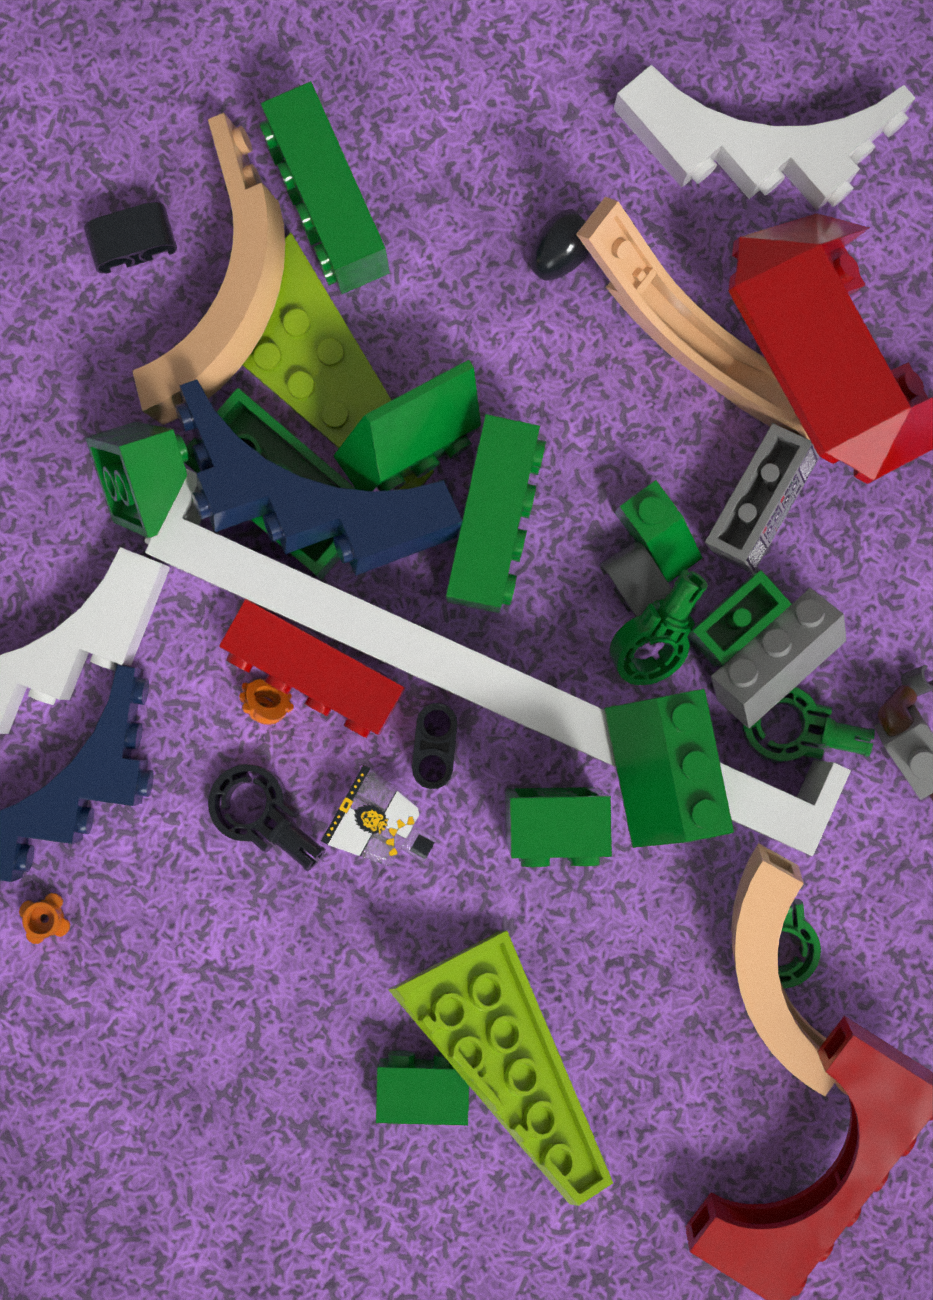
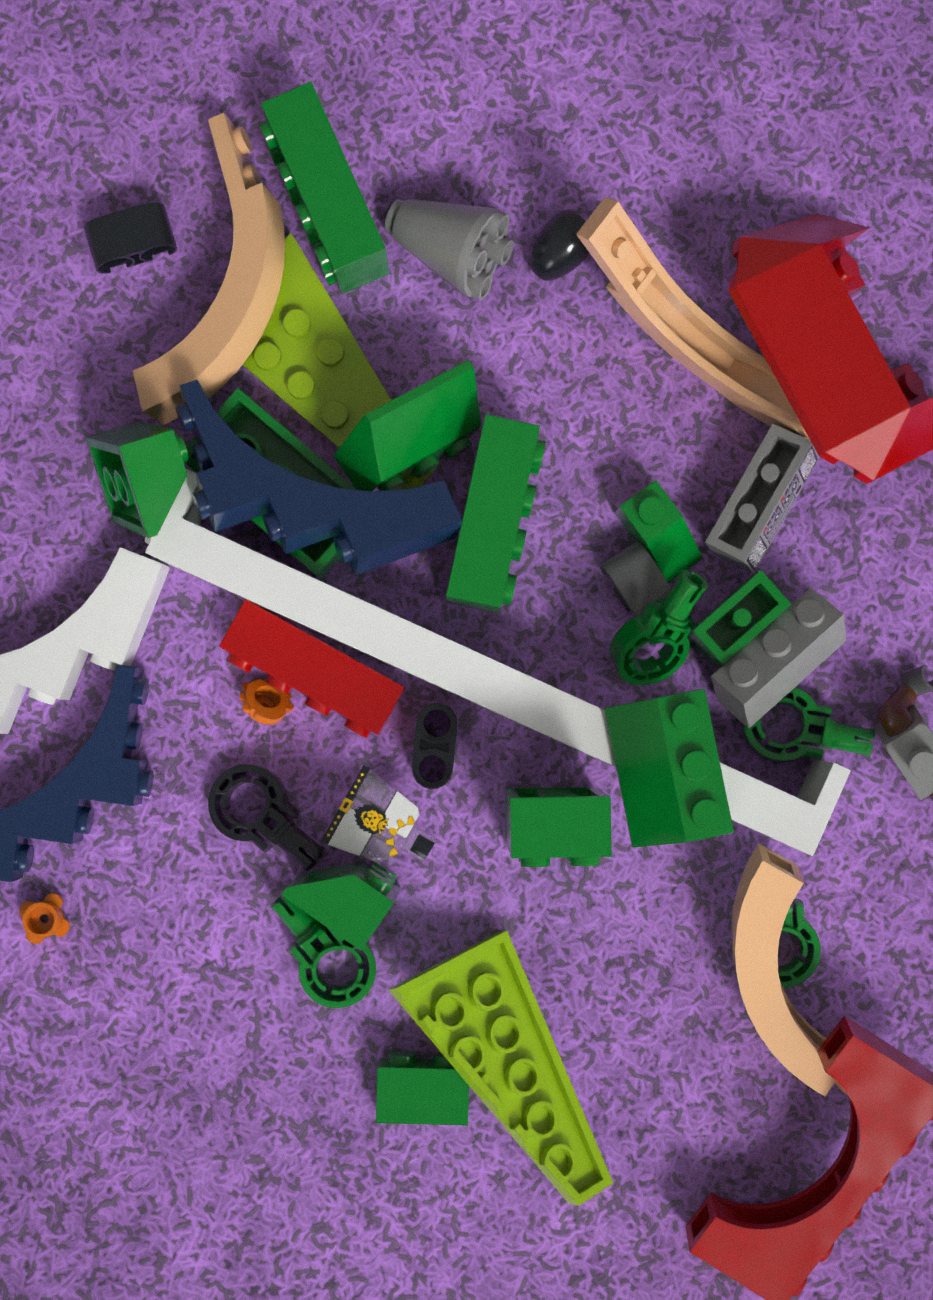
white arch [614,65,916,211] -> none
none -> green pin [270,896,376,1008]
none -> green slope [281,860,400,951]
none -> light grey cone [385,198,514,300]

